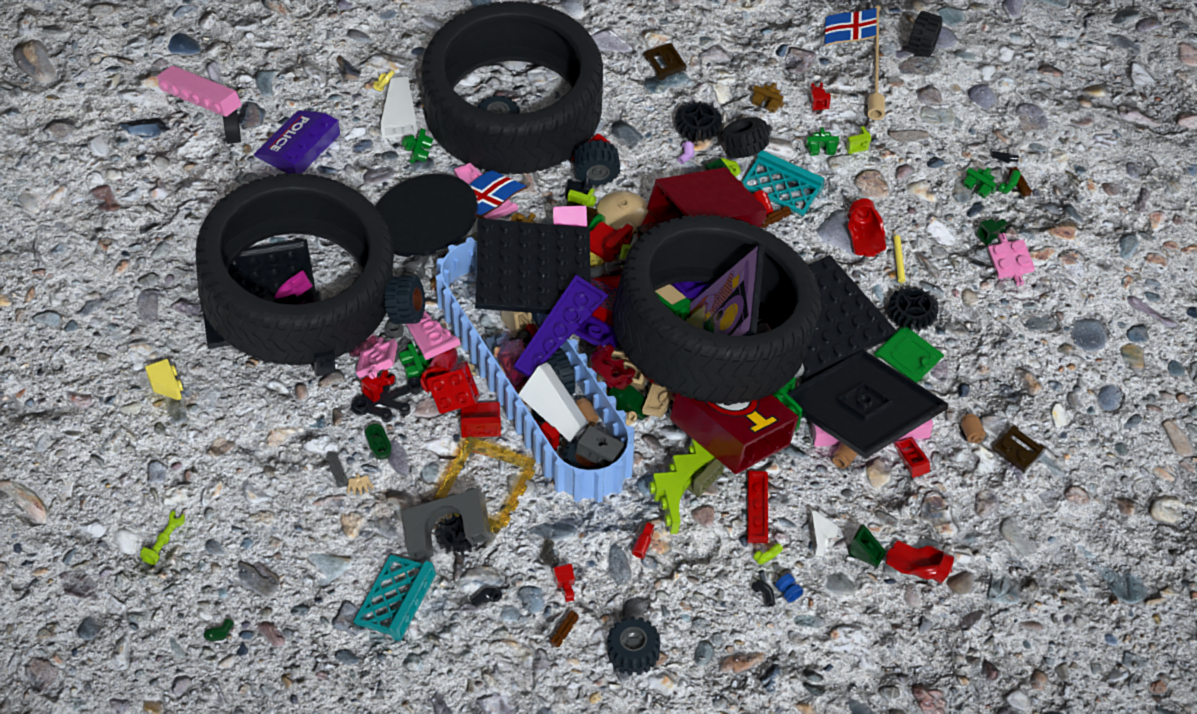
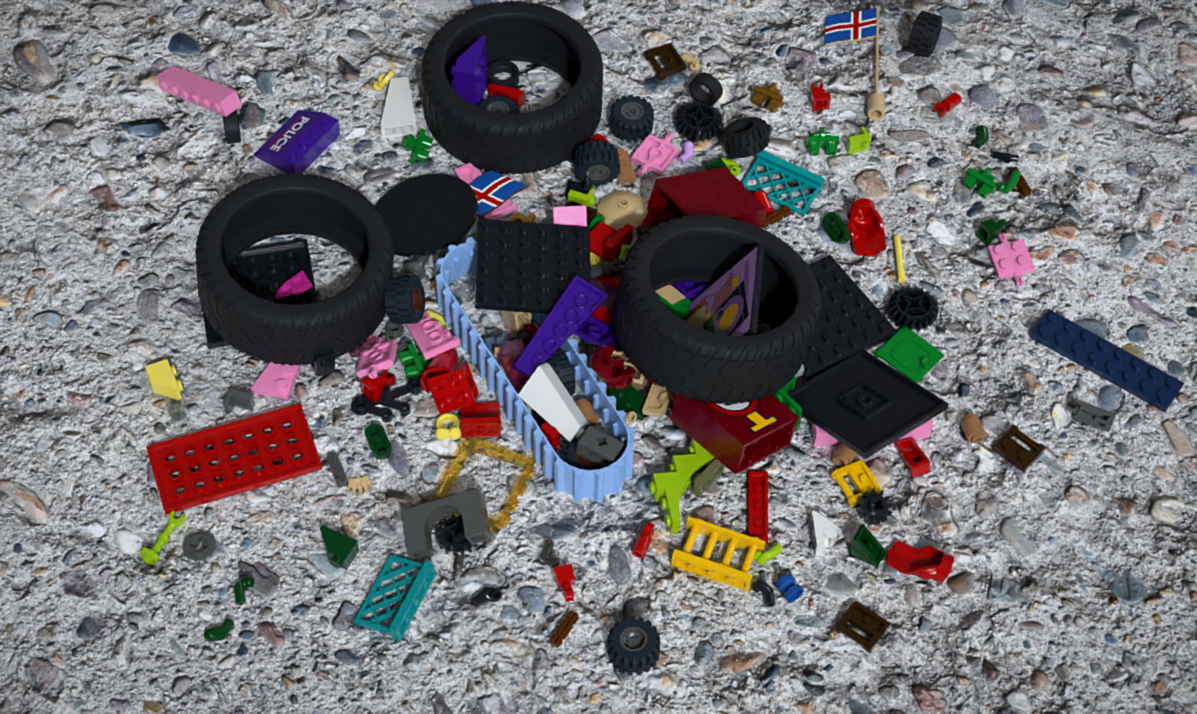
none -> red piece [146,403,322,515]
none -> dark grey gear [182,532,216,562]
none -> dark grey bracket [223,388,255,415]
none -> dark green arm [234,576,254,605]
none -> bright pink wing [251,362,302,400]
none -> dark green slope [320,525,359,570]
none -> light yellow arm [426,310,446,329]
none -> light yellow piece [435,413,462,441]
none -> dark purple slope [451,36,487,106]
none -> clear hair [452,278,476,304]
none -> black tyre [487,60,519,88]
none -> red slope [488,83,525,108]
none -> black wheel [609,95,654,143]
none -> medium nougat plate [617,148,636,184]
none -> bright pink plate [631,132,680,177]
none -> yellow fence [671,516,766,592]
none -> tan arm [682,53,701,73]
none -> black tyre [688,72,723,105]
none -> dark green plate [822,212,851,244]
none -> yellow plate [831,459,882,507]
none -> dark brown plate [834,601,890,653]
none -> black gear [856,489,893,526]
none -> red bar [933,92,962,117]
none -> dark green arm [973,125,989,149]
none -> dark blue plate [1030,309,1184,412]
none -> dark grey hinge [1072,400,1116,432]

